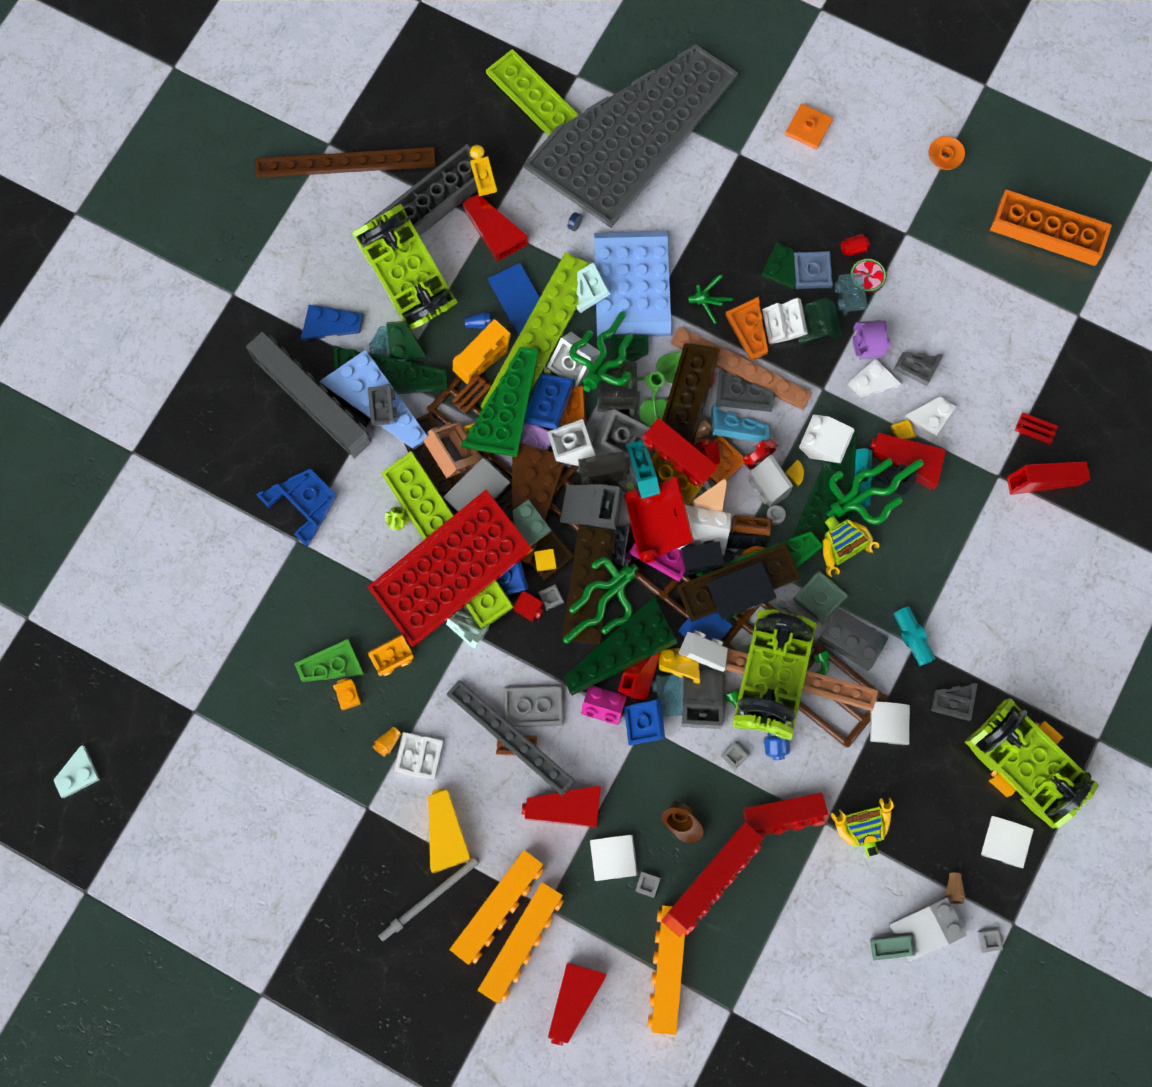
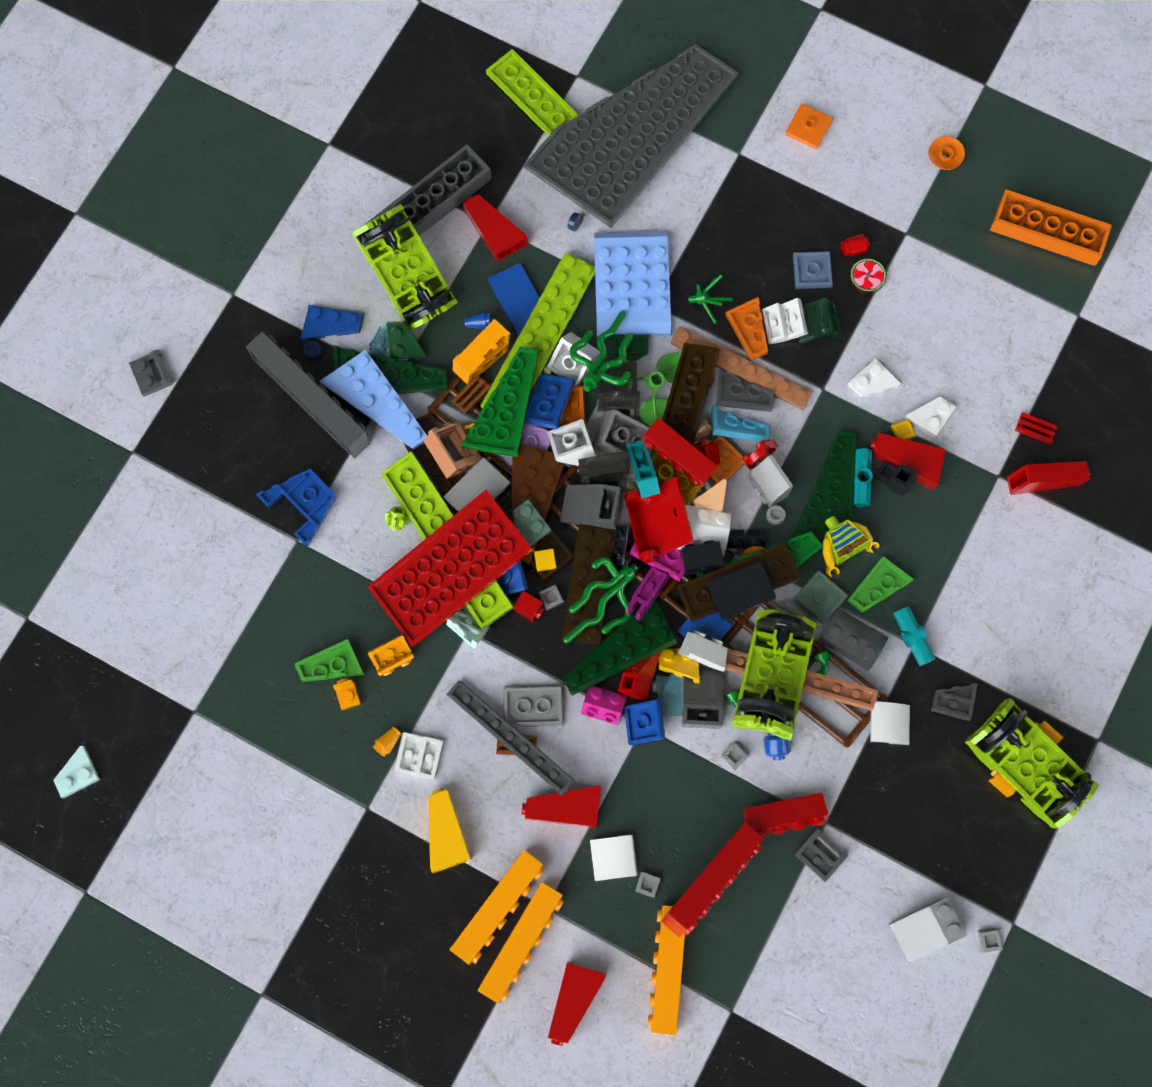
reddish brown plate [255,147,436,178] -> none
dark grey bracket [368,384,397,426] -> none
light grey bar [378,858,479,941] -> none
yellow plate [470,145,497,196] -> none
light aqua wing [577,263,610,313] -> none
reddish brown piece [661,801,704,843] -> none
dark orange tile [732,515,772,536] -> none
dark green wing [761,242,796,290] -> none
yellow tile [785,460,804,487] -> none
white slope [799,414,855,463] -> none
green plant [826,458,923,525] -> none
torso [831,798,894,857] -> none
clear light blue bracket [835,272,868,316] -> none
medium lavender brick [853,320,891,360] -> none
sand green tile [870,935,915,961] -> none
flat silver wing [893,352,943,386] -> none
medium nougat cone [945,873,966,904] -> none
white slope [981,816,1034,868] -> none
none -> dark grey plate [129,350,174,397]
none -> dark blue tile [303,340,322,360]
none -> magenta hinge [625,566,670,621]
none -> dark grey plate [794,828,848,882]
none -> bright green wing [847,556,914,613]

